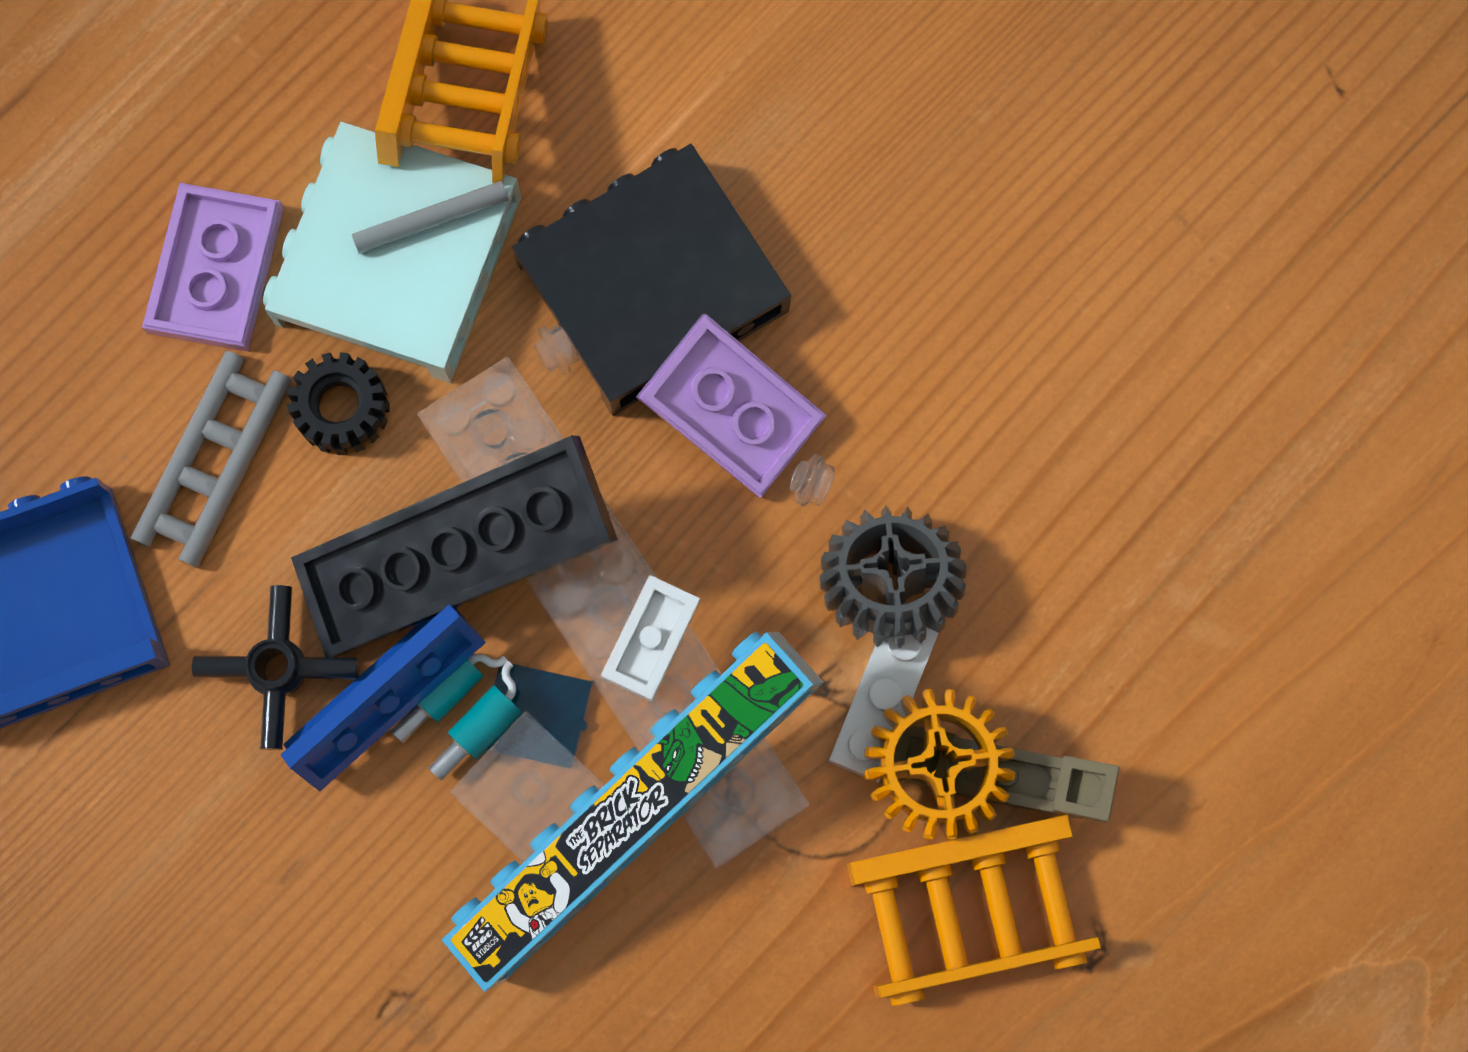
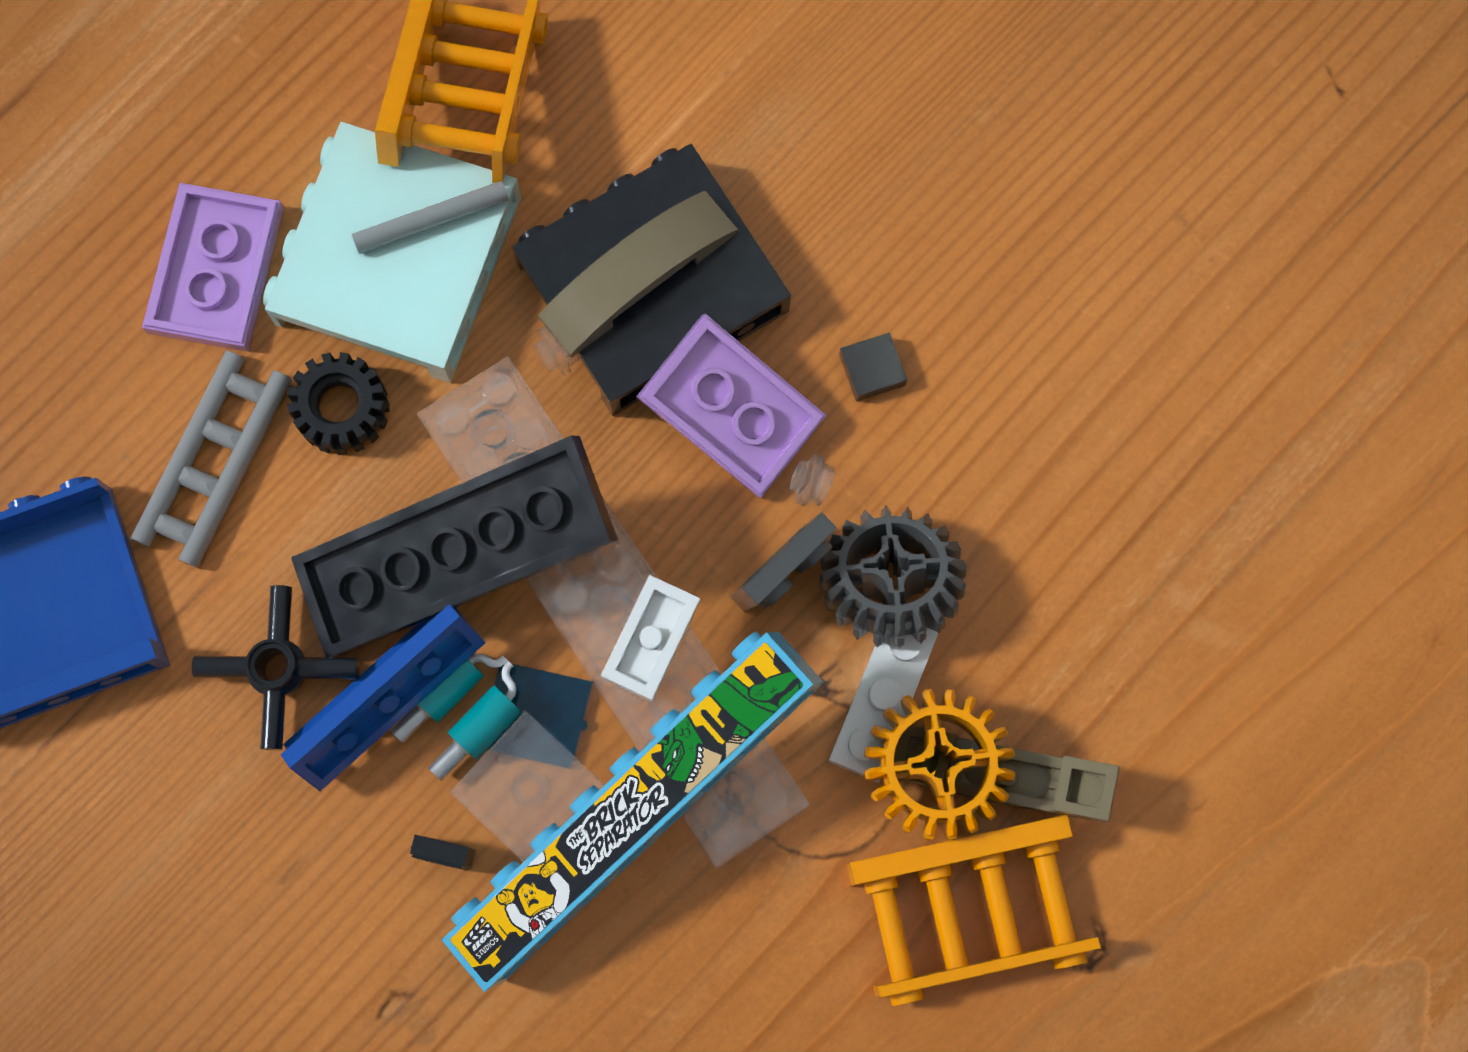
none -> black tile [410,835,475,871]
none -> dark tan slope [538,191,738,358]
none -> dark grey plate [730,512,837,612]
none -> black tile [839,332,907,401]

